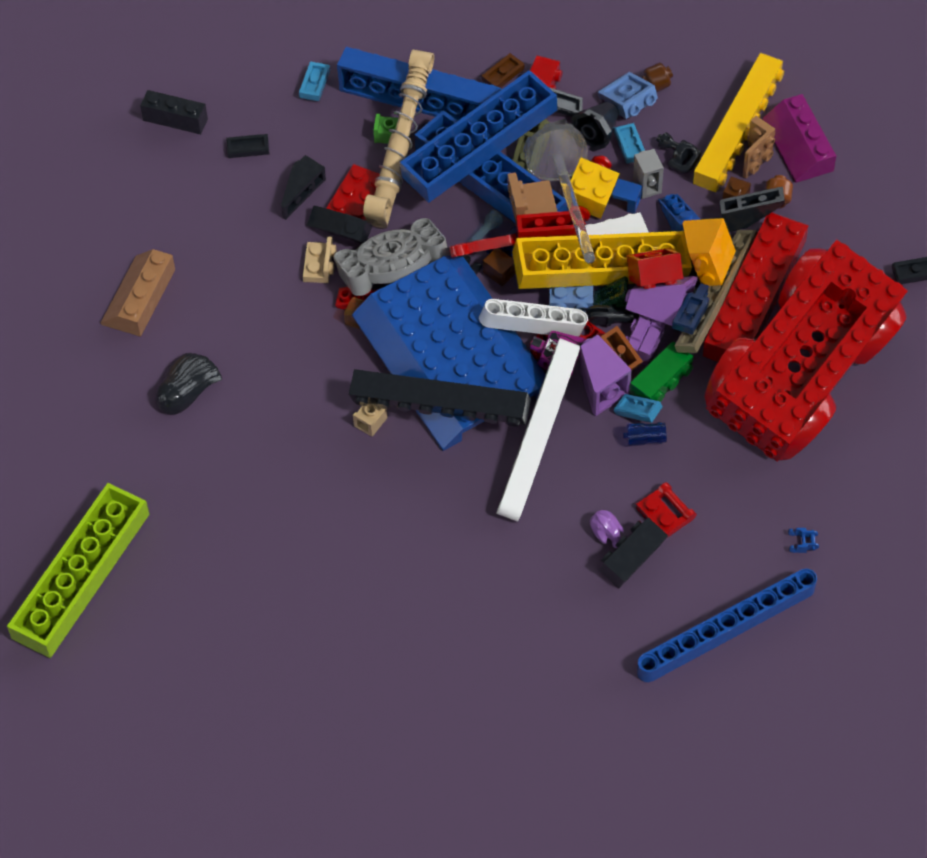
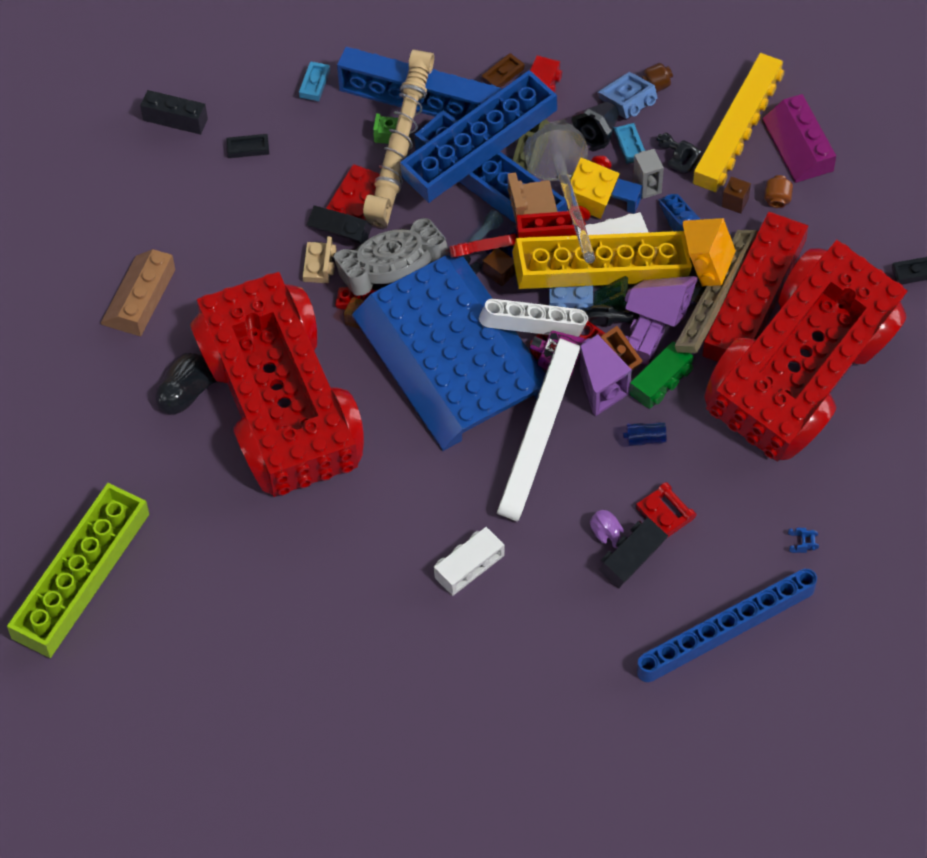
black slope [281,155,326,220] -> none
black brick [349,369,531,427] -> none
tan brick [353,404,387,437] -> none
black tile [549,87,583,117] -> none
dark azure plate [614,394,663,423] -> none
red brick [626,248,683,289] -> none
dark blue hinge [672,283,710,335] -> none
black slope [720,186,785,232] -> none
medium nougat bracket [743,116,775,179] -> none
none -> red piece [190,272,364,497]
none -> white brick [434,527,505,596]

